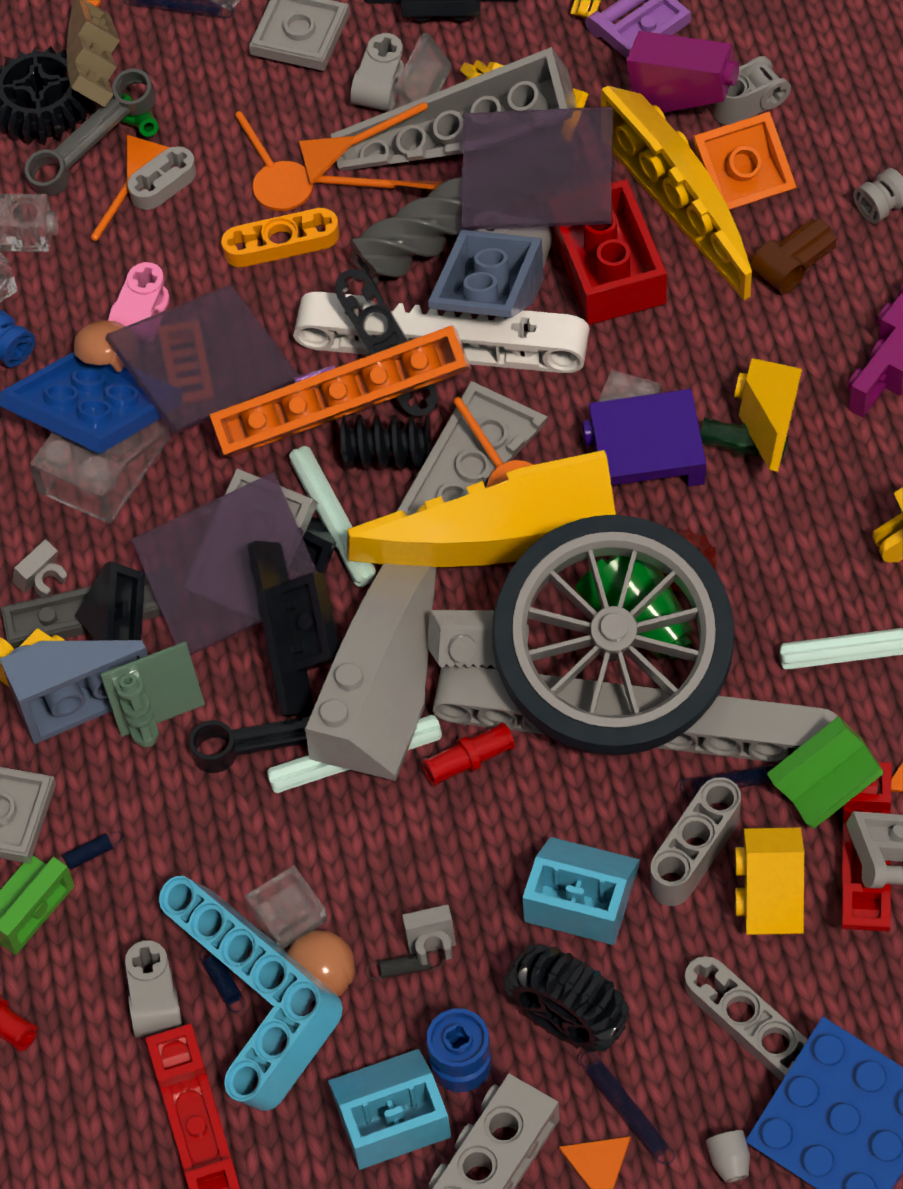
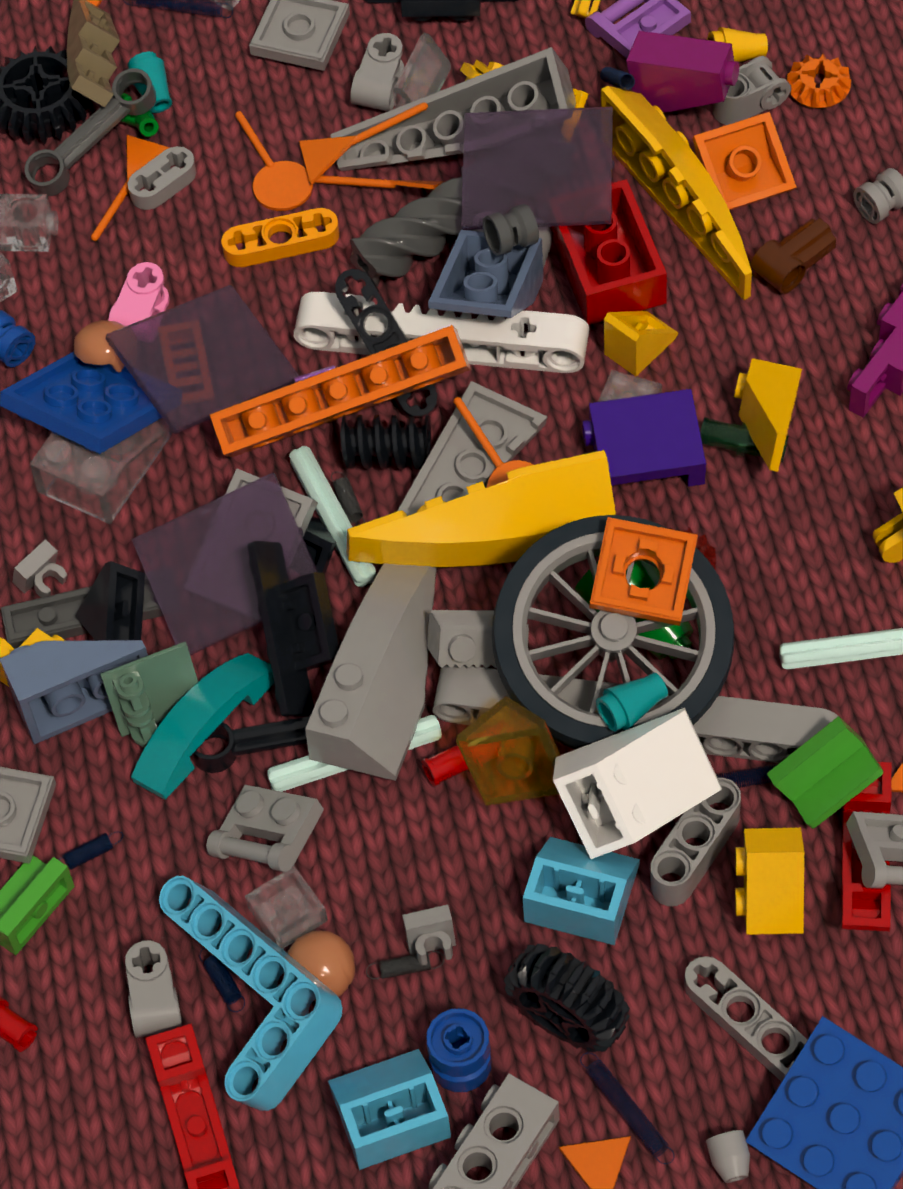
none -> teal cone [127,51,172,113]
none -> teal slope [131,653,274,800]
none -> light grey plate [206,785,324,872]
none -> dark grey piece [331,471,365,527]
none -> clear yellow slope [456,696,560,806]
none -> dark grey wheel [483,204,539,256]
none -> white slope [553,708,722,859]
none -> orange piece [589,517,698,626]
none -> teal cone [596,672,668,732]
none -> dark blue piece [600,67,635,90]
none -> yellow slope [604,311,678,376]
none -> yellow cone [707,27,768,62]
none -> orange gear [787,53,851,108]

